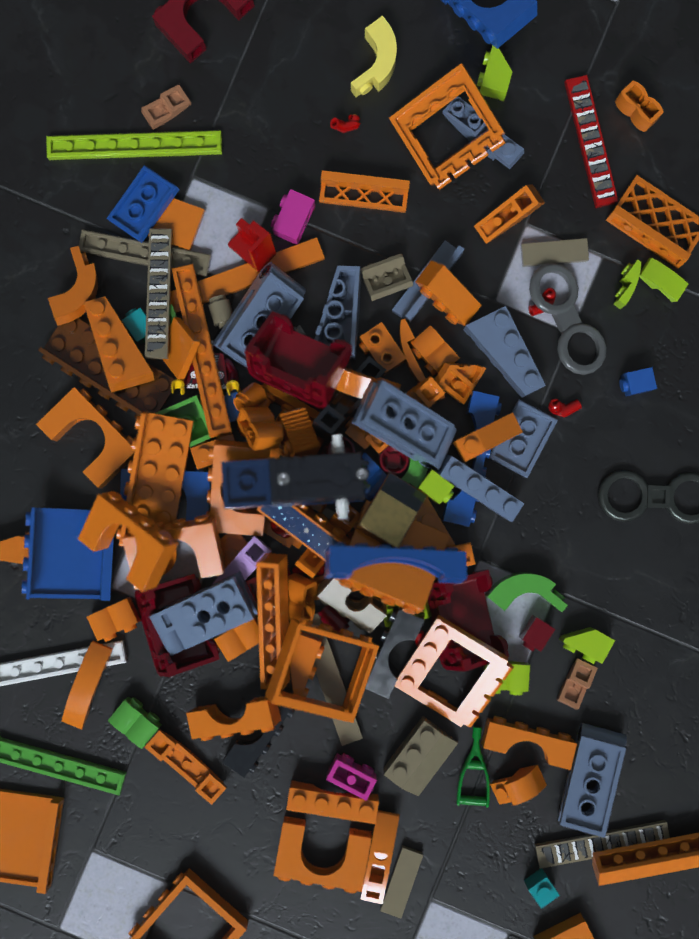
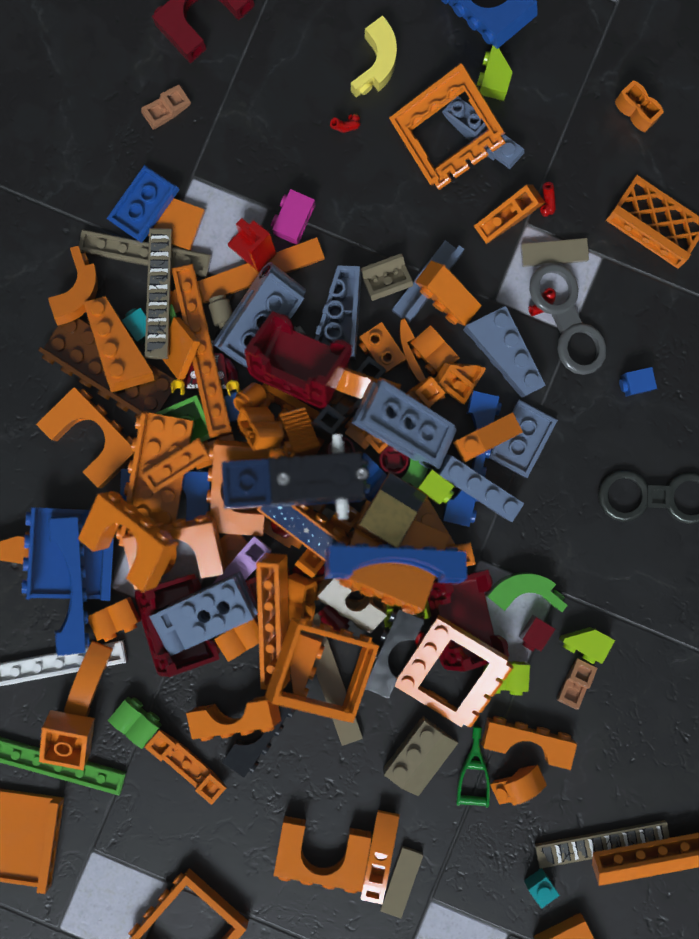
lime tile [47,130,222,160] -> none
orange arch [286,781,379,824] -> none
orange fence [319,170,410,213] -> none
dark pink brick [326,753,377,801] -> none
red arm [548,399,582,417] -> none
sand blue hinge [557,723,627,838] -> none
tile [565,75,618,208] -> none
lime slope [614,260,641,309] -> none
lime slope [639,258,688,302] -> none
none -> orange brick [39,710,95,770]
none -> blue arch [48,516,89,656]
none -> orange tile [141,438,209,494]
none -> red arm [540,182,556,217]

